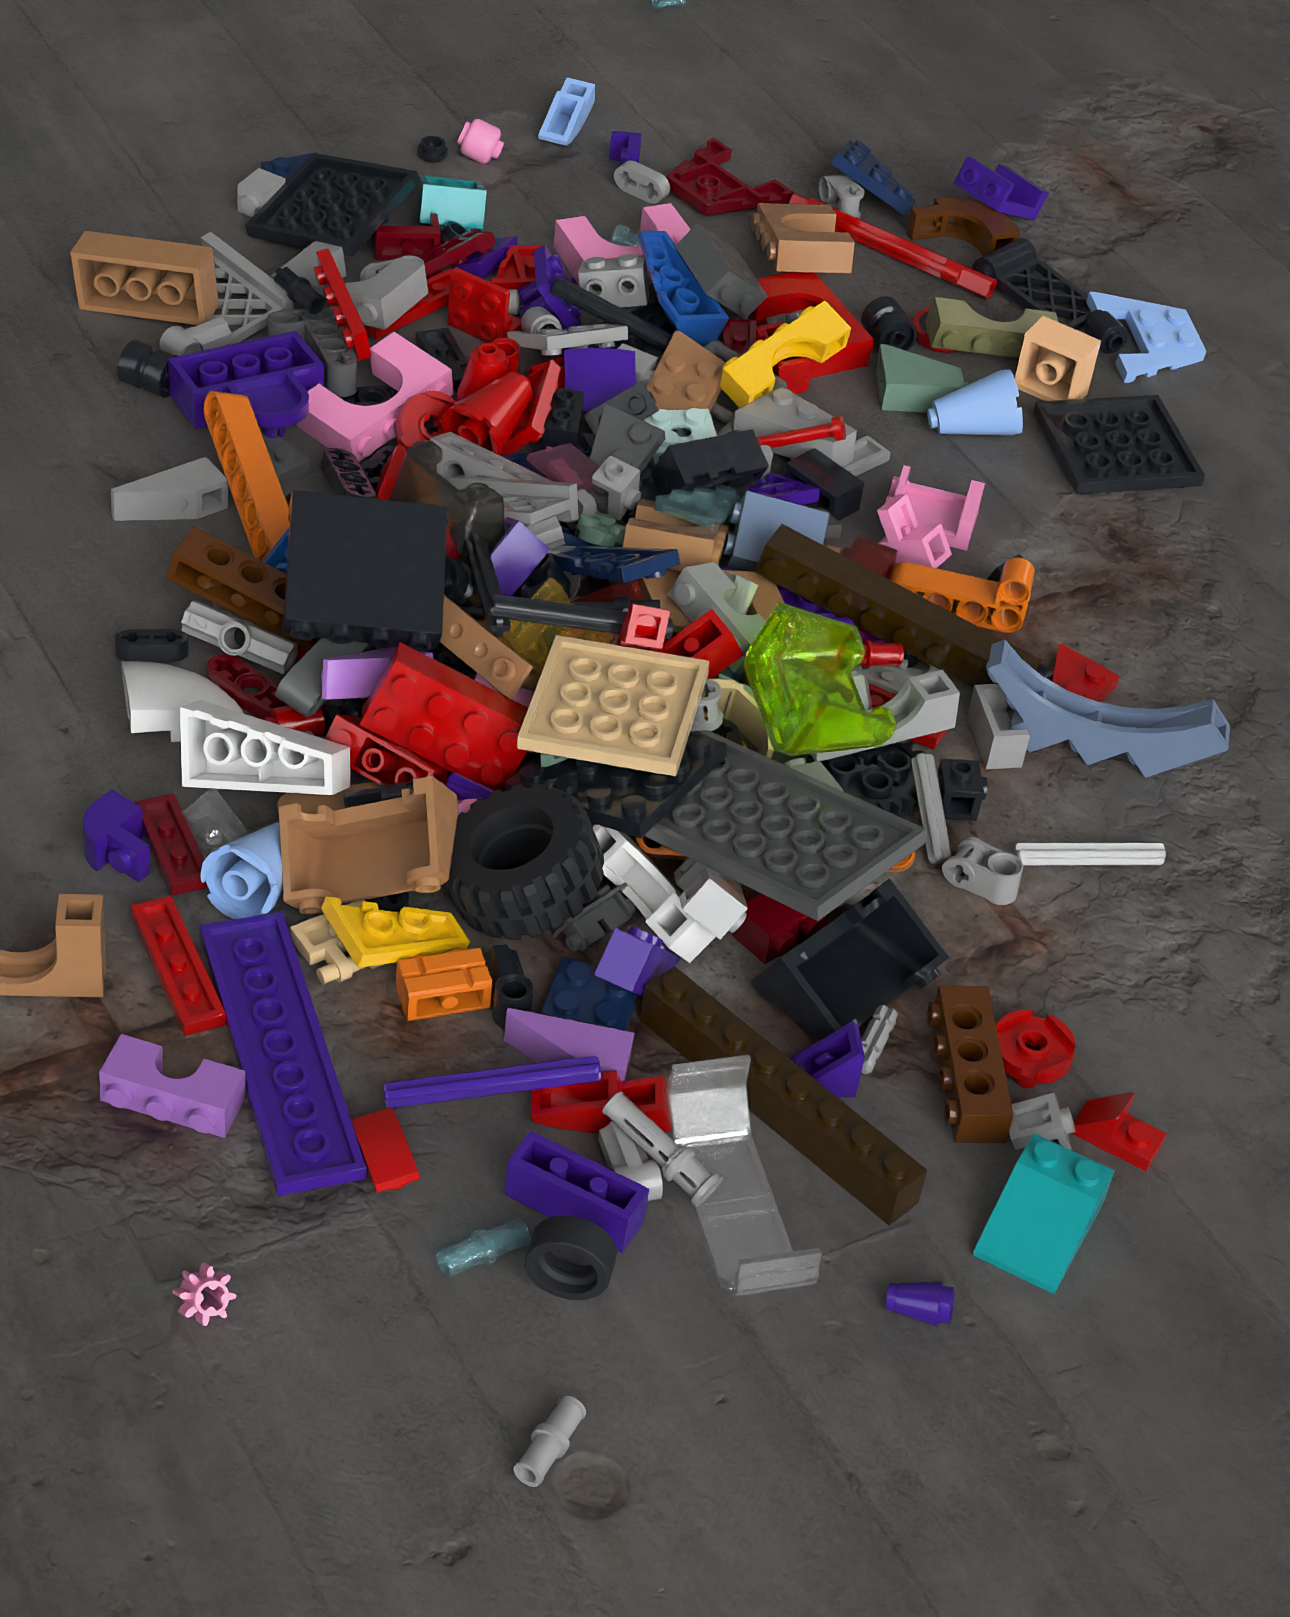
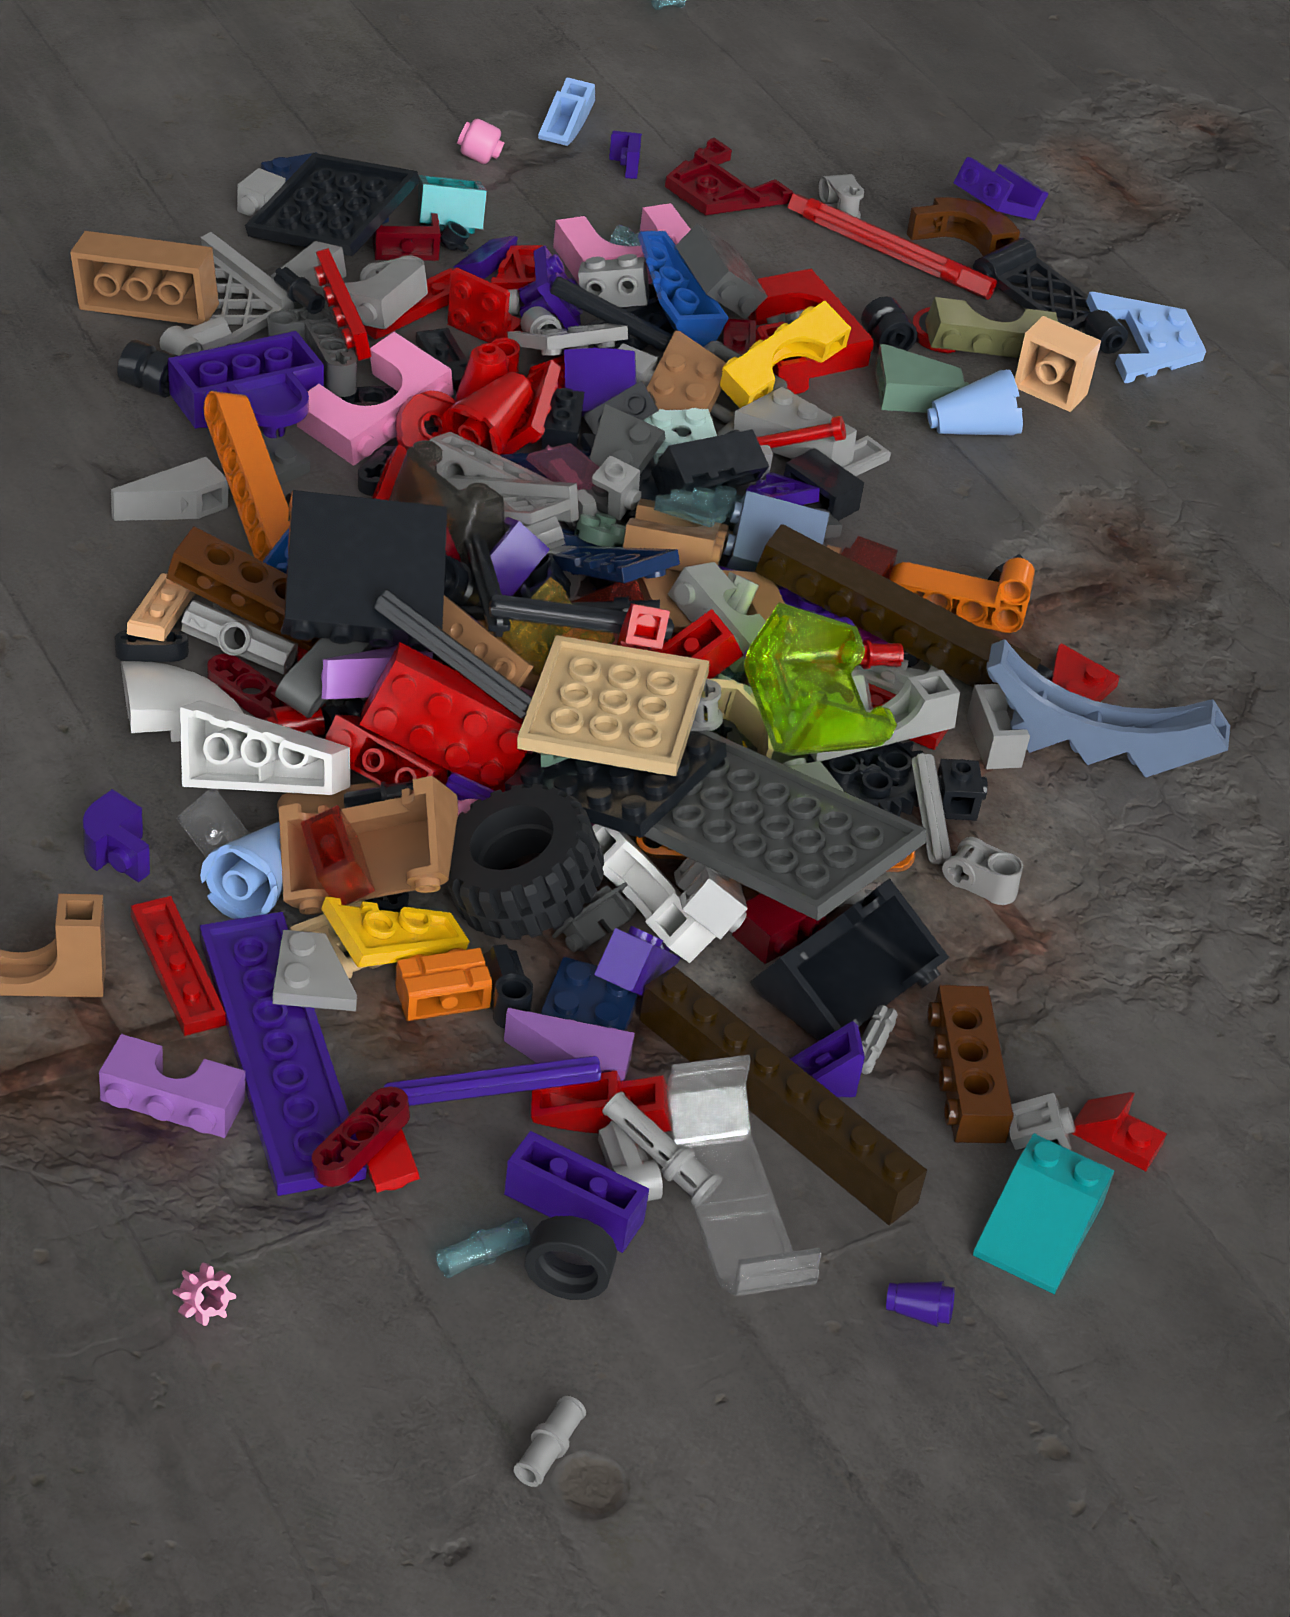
dark red plate [134,793,208,896] -> none
black beam [321,448,376,499] -> none
dark red hinge [416,229,496,279] -> none
black plate [417,136,448,163] -> none
light grey beam [614,160,670,204] -> none
medium nougat arch [751,203,855,273] -> none
dark blue plate [831,140,916,216] -> none
bright pink brick [877,494,952,568] -> none
bright pink panel [885,465,985,551] -> none
red plate [996,1009,1076,1089] -> none
axle [1013,842,1166,866] -> none
black plate [1033,395,1205,494] -> none
none -> light nougat tile [127,573,195,642]
none -> light grey wing [273,930,357,1011]
none -> clear red brick [301,805,375,905]
none -> dark red beam [311,1087,410,1187]
none -> black axle [374,590,532,719]

